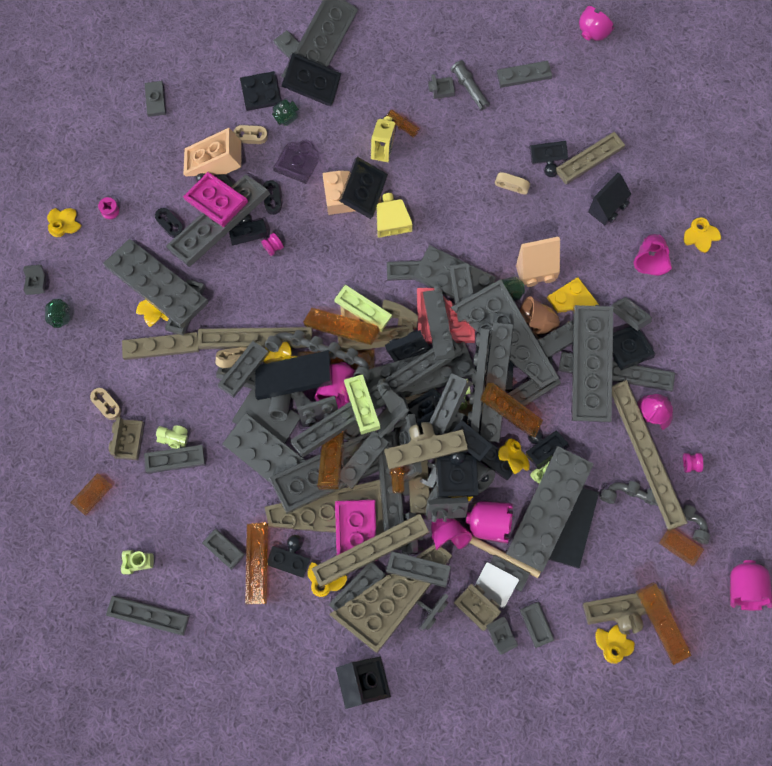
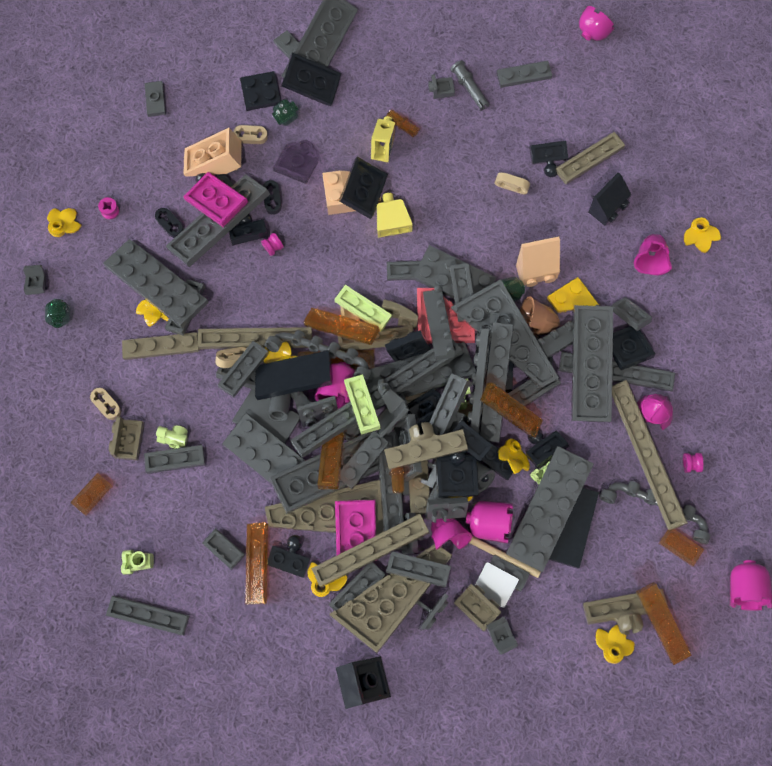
dark grey tile [519,602,554,648] -> none

